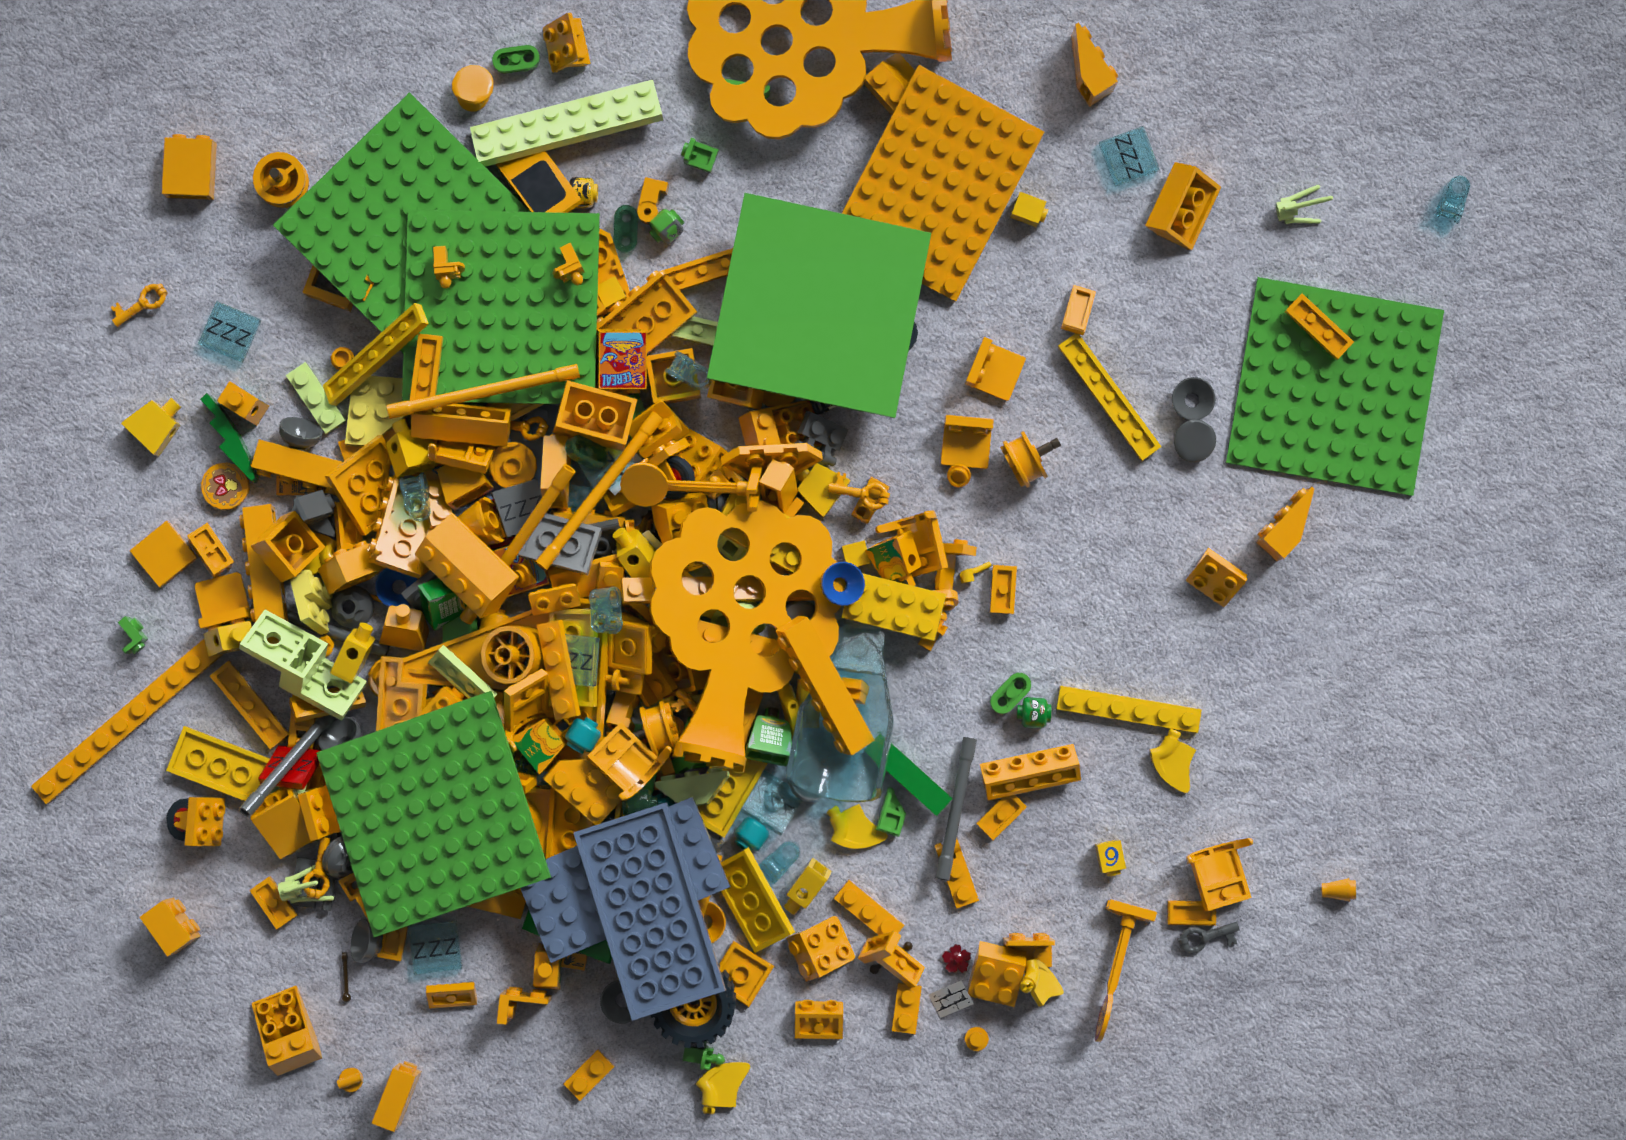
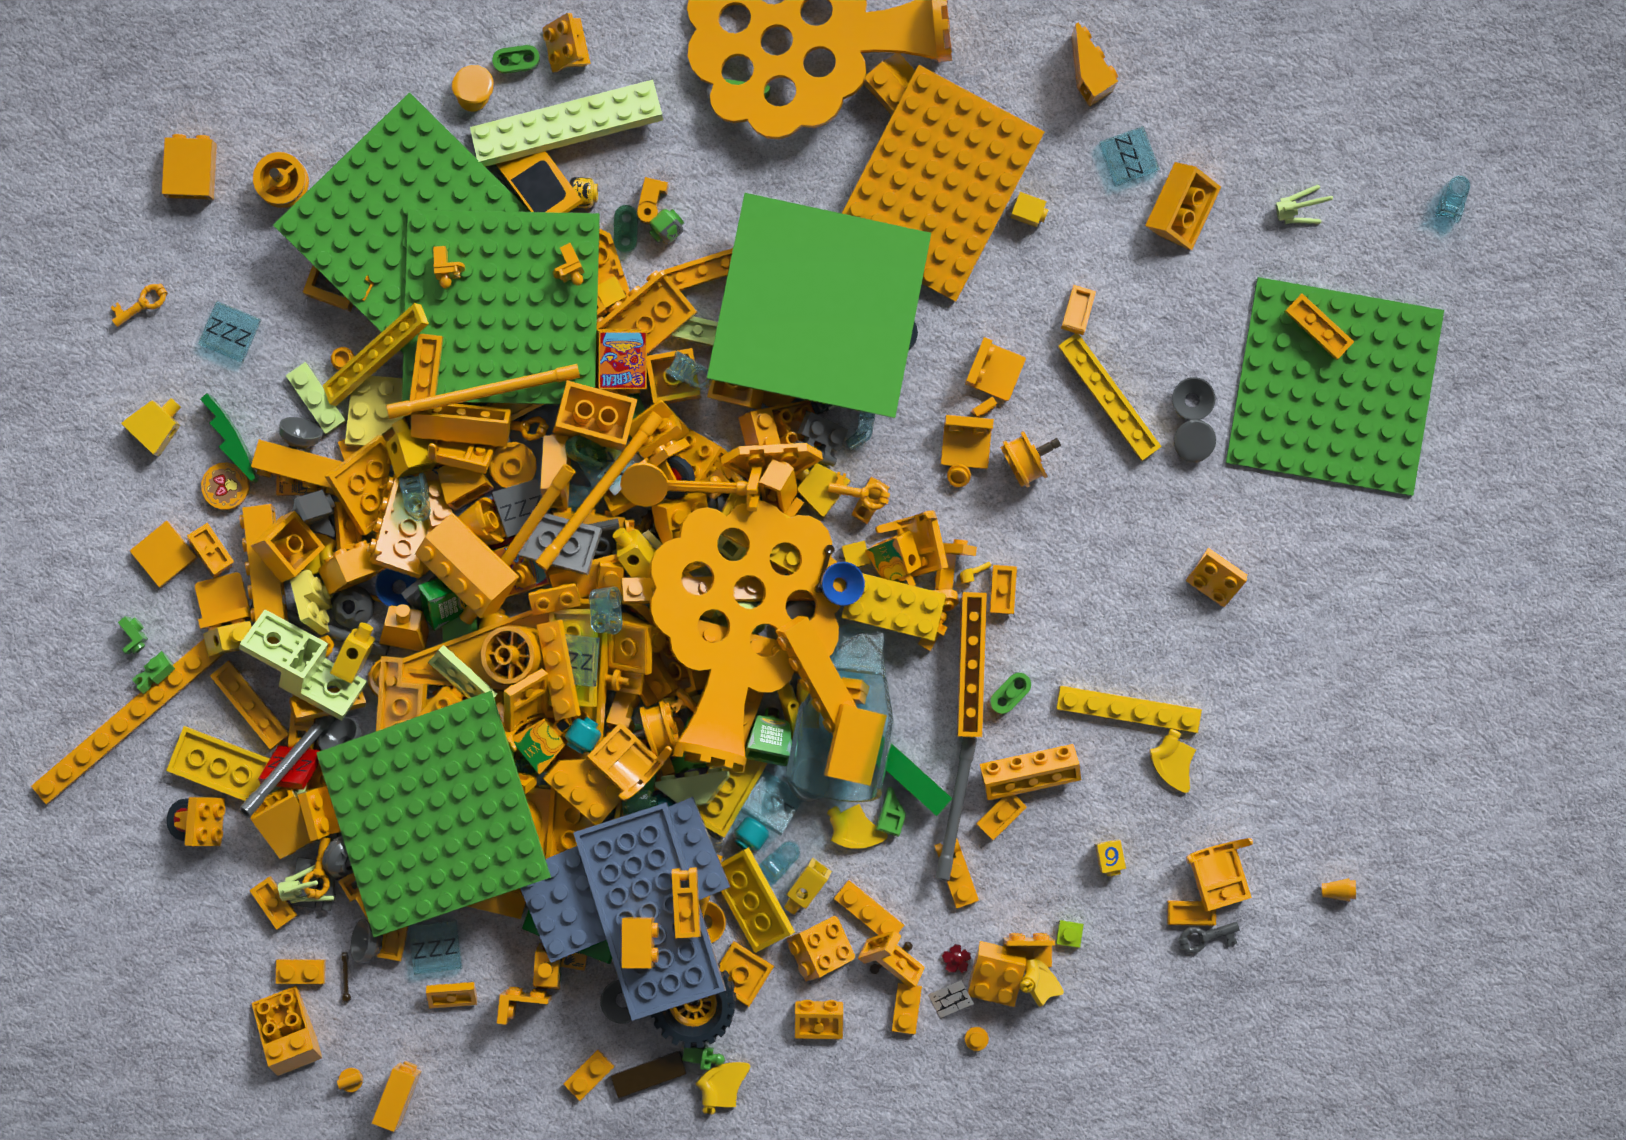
light orange brick [139,897,201,957] -> none
light orange torso [217,381,270,426] -> none
bright green bracket [681,138,719,173] -> none
green head [1017,697,1051,728] -> none
light orange piece [1095,899,1157,1043] -> none
light orange slope [1256,487,1315,561] -> none
none -> bright green plate [132,651,175,694]
none -> light orange plate [276,959,326,984]
none -> dark brown tile [610,1051,687,1098]
none -> light orange brick [622,917,659,968]
none -> light orange plate [672,867,701,938]
none -> dark brown hinge [815,545,835,593]
none -> light orange tile [824,704,887,786]
none -> clear light blue arm [845,411,875,451]
none -> light orange brick [957,592,987,737]
none -> light orange tile [971,397,997,418]
none -> lime plate [1056,920,1084,948]

